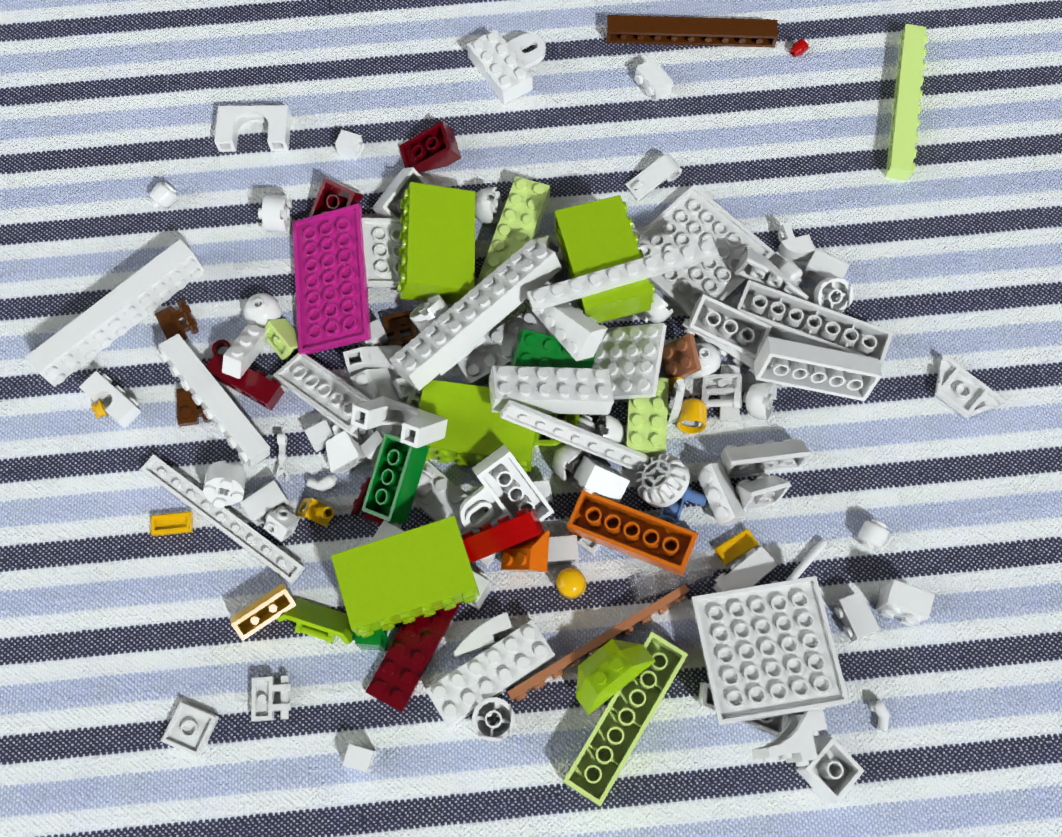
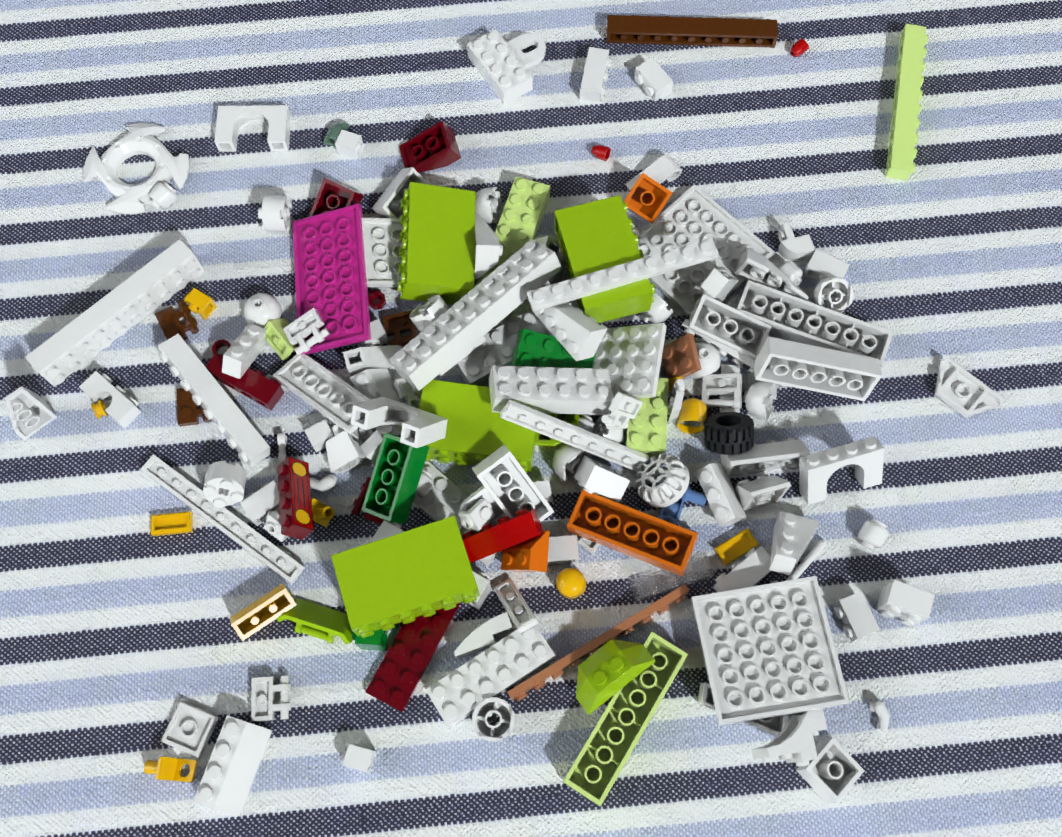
none -> white wedge [4,386,57,440]
none -> white piece [83,123,189,215]
none -> yellow bracket [144,756,197,782]
none -> yellow brick [184,288,217,321]
none -> white slope [193,715,273,816]
none -> brick [277,457,314,540]
none -> white plate [283,308,330,355]
none -> sand green brick [323,122,349,147]
none -> dark red tile [368,291,386,310]
none -> white bracket [458,499,495,531]
none -> white wedge [475,213,503,279]
none -> white tile [493,578,538,633]
none -> white brick [580,47,612,103]
none -> red hose [591,145,611,161]
none -> white plate [601,392,644,430]
none -> orange slope [624,173,673,224]
none -> white brick [701,268,739,298]
none -> black tyre [704,412,754,455]
none -> white wedge [769,511,820,576]
none -> white arch [799,436,885,505]

